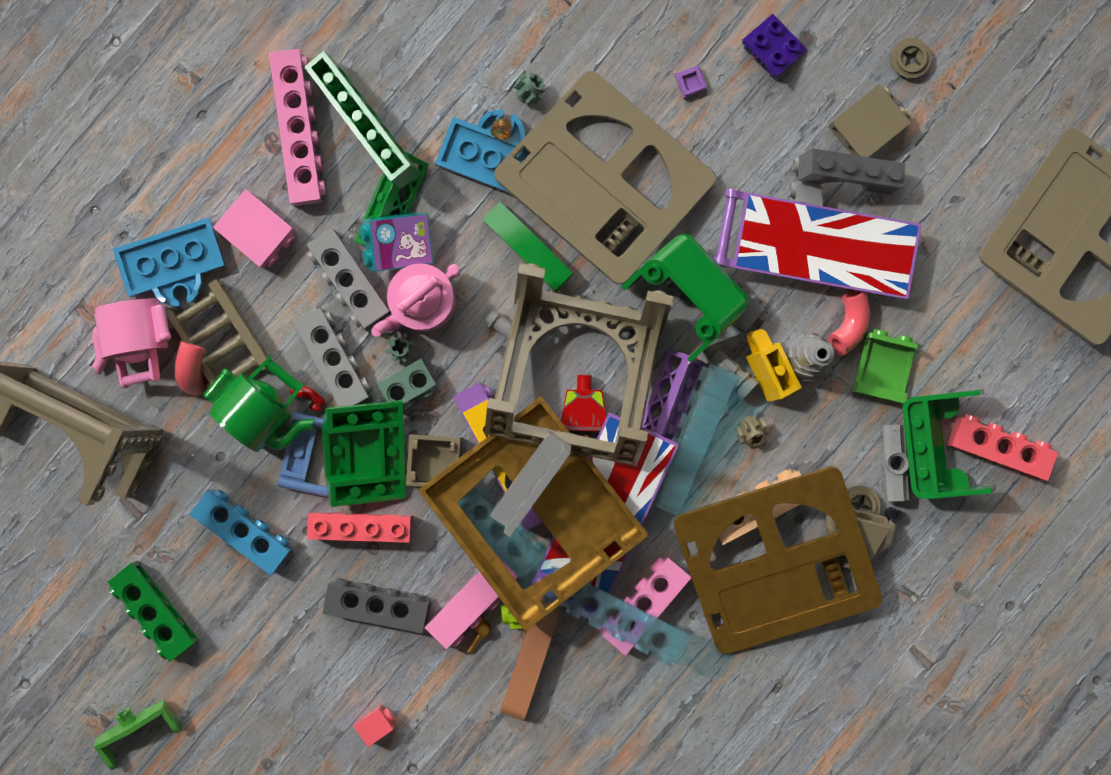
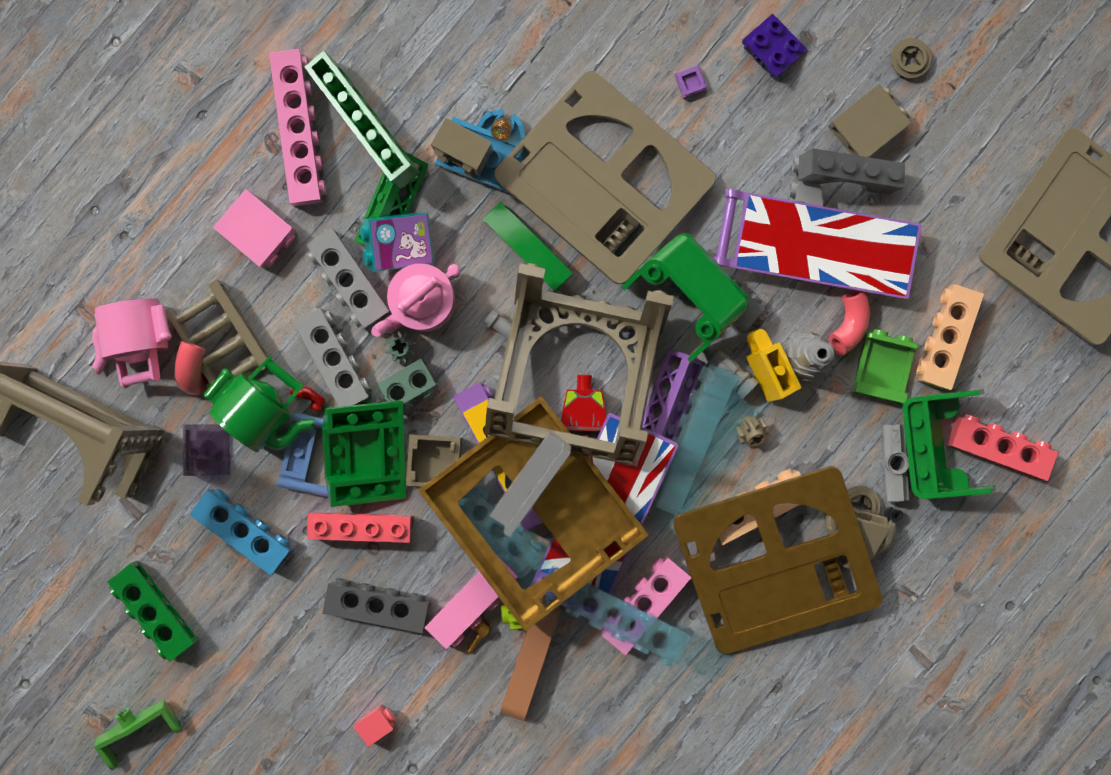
dark azure plate [113,217,226,307] -> none
sand green gear [513,73,545,104] -> none
none -> clear purple slope [183,424,230,476]
none -> dark tan container [431,118,494,178]
none -> light nougat brick [916,284,984,391]

